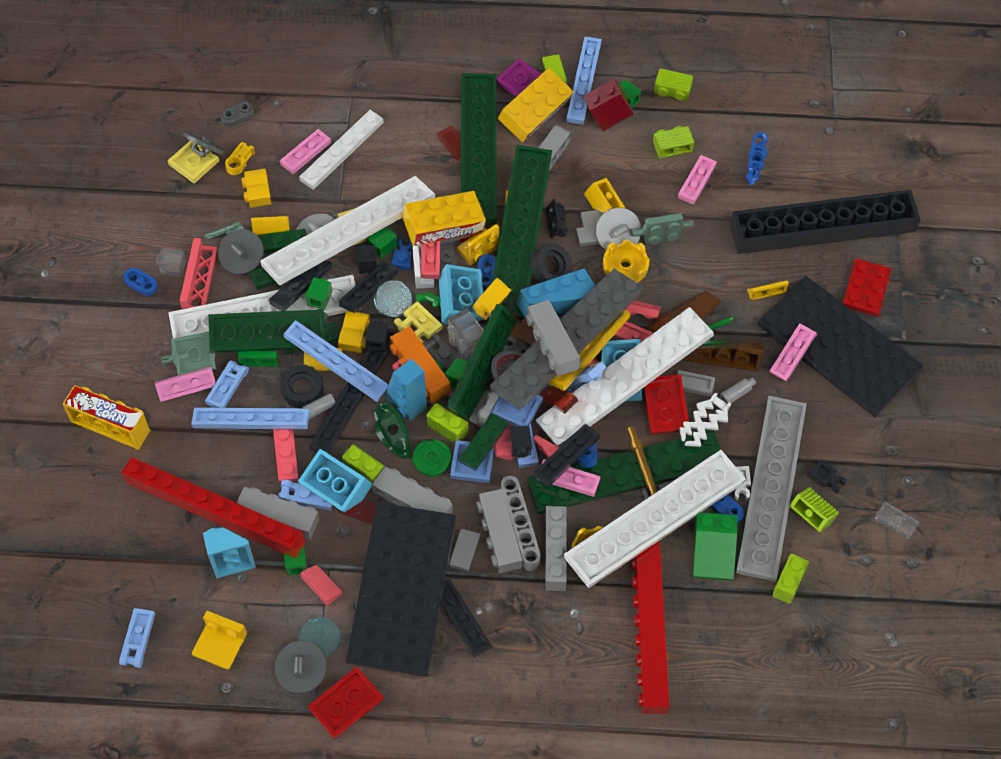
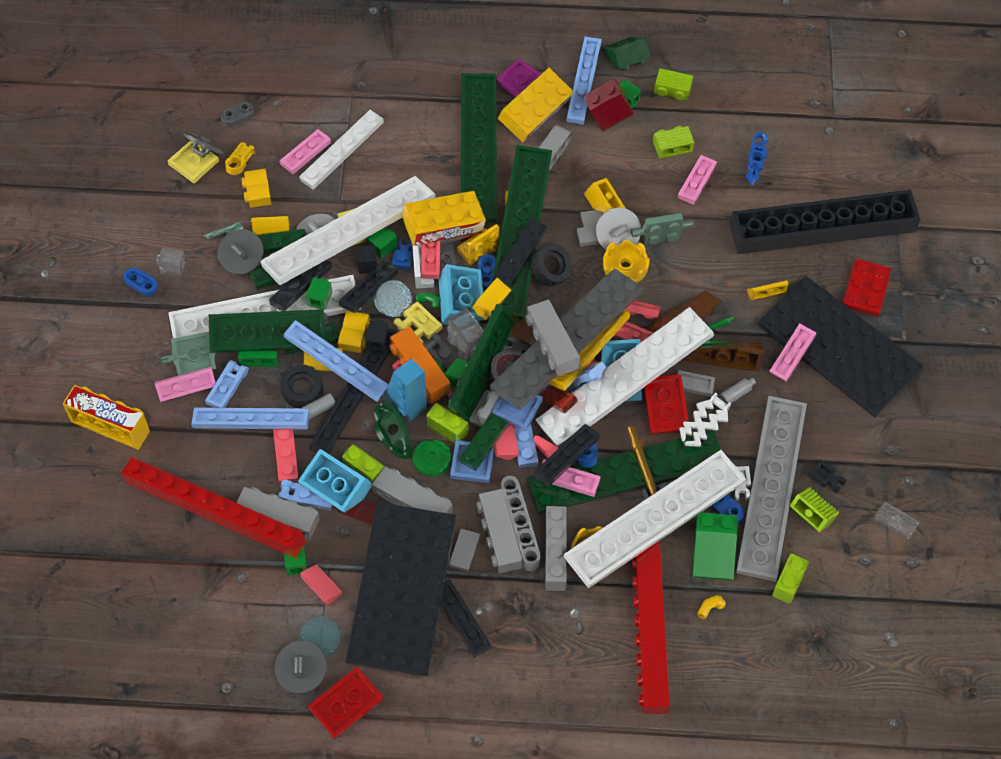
light blue plate [119,608,155,668] -> none
coral fence [180,238,218,309] -> none
yellow bracket [192,611,247,670] -> none
medium azure slope [203,527,256,579] -> none
clear red tile [437,126,461,161] -> none
black brick [509,425,532,458] -> none
dark azure wedge [516,268,596,316] -> none
lime tile [542,54,567,84] -> none
black hinge [545,199,568,239] -> none
none -> black plate [493,218,547,288]
none -> dark green slope [602,36,650,71]
none -> yellow arm [697,595,726,619]

